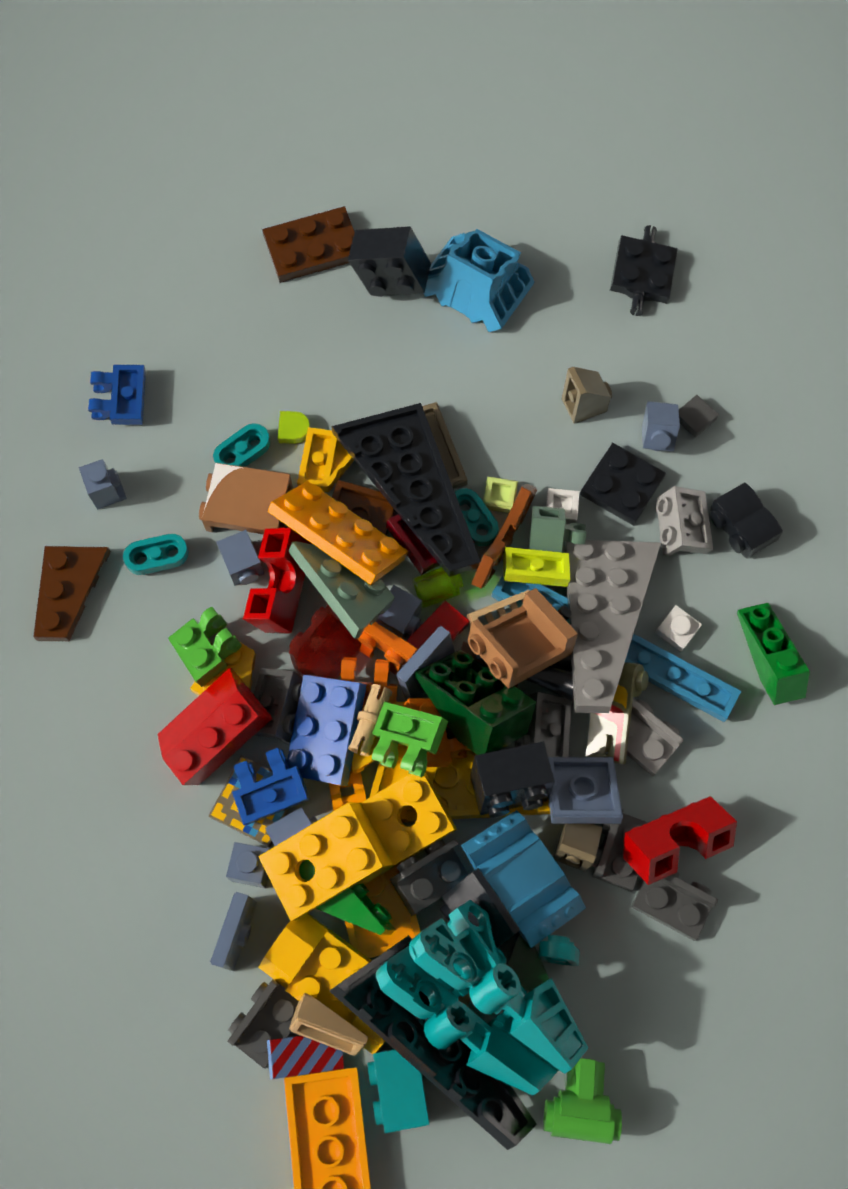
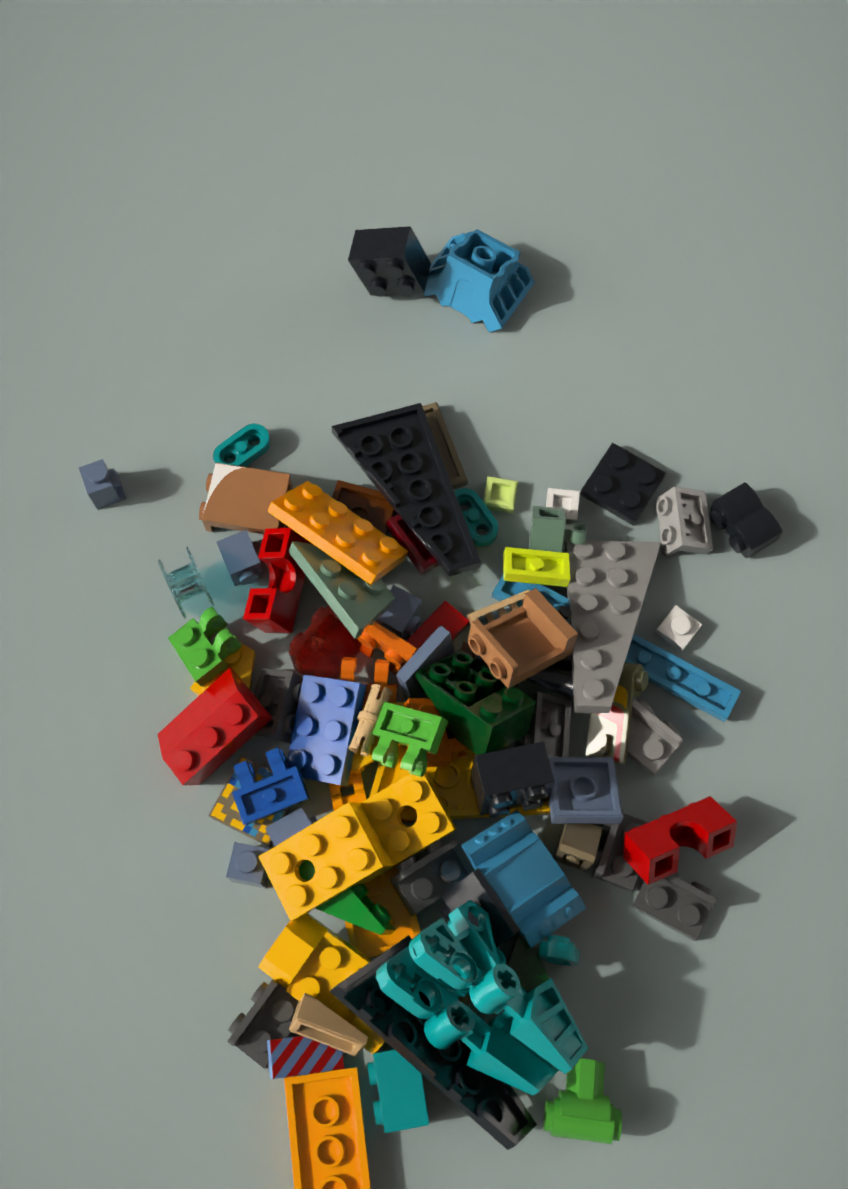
reddish brown wing [33,546,111,642] -> none
blue plate [88,364,146,425] -> none
teal plate [123,534,189,575] -> none
sand blue plate [210,892,257,972] -> none
reddish brown plate [262,206,355,283] -> none
lime tile [278,411,310,444] -> none
yellow wing [297,427,354,492] -> none
clear neon green brick [412,567,464,608] -> none
dark orange tile [471,484,537,589] -> none
dark tan slope [561,367,612,424] -> none
black plate [610,225,678,316] -> none
sand blue brick [642,401,680,452] -> none
dark grey tile [679,395,719,437] -> none
green slope [737,603,810,705] -> none
none -> clear light blue piece [157,547,214,619]

